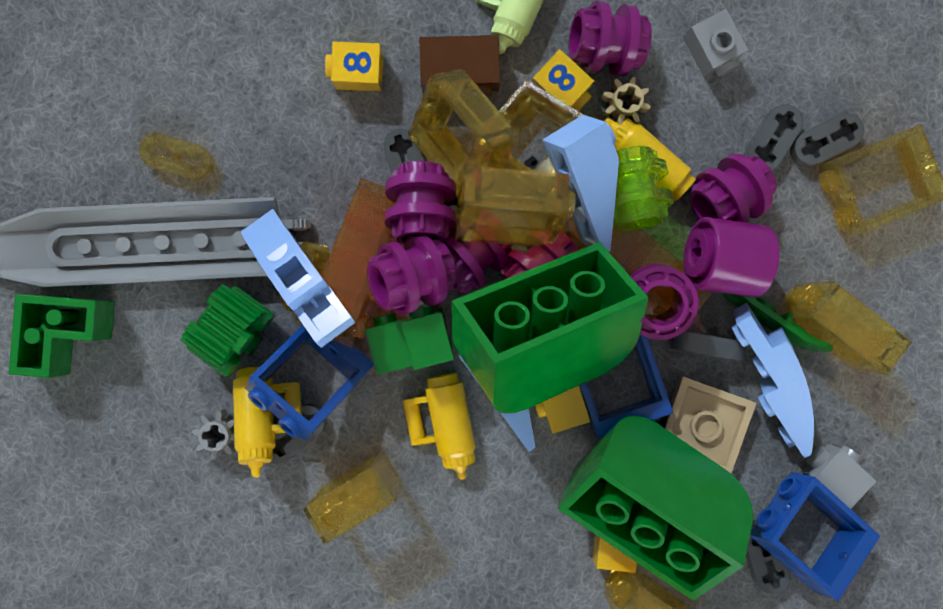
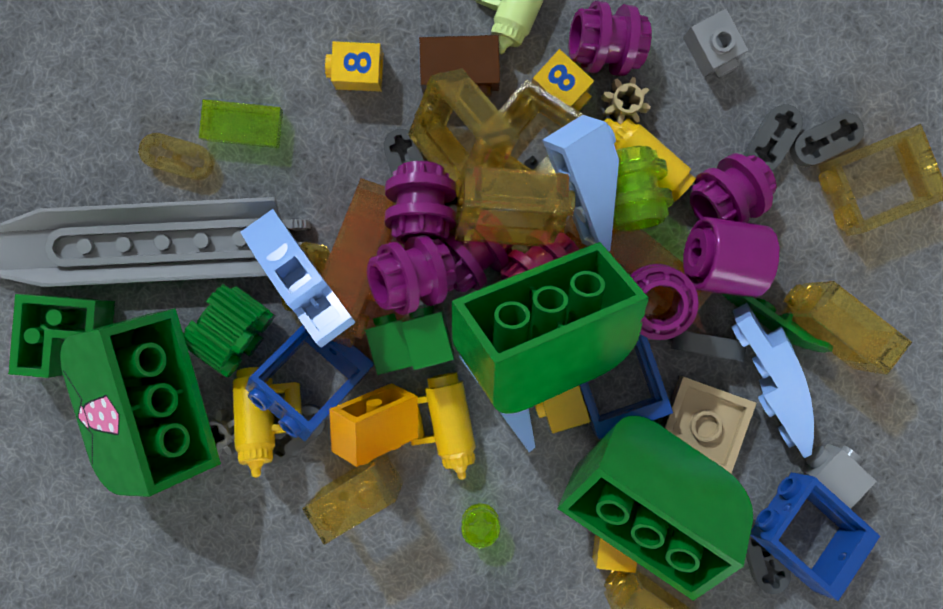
none -> green brick [60,308,221,497]
none -> clear neon green plate [199,99,283,148]
none -> light orange brick [329,383,418,467]
none -> clear neon green wheel [461,503,500,548]

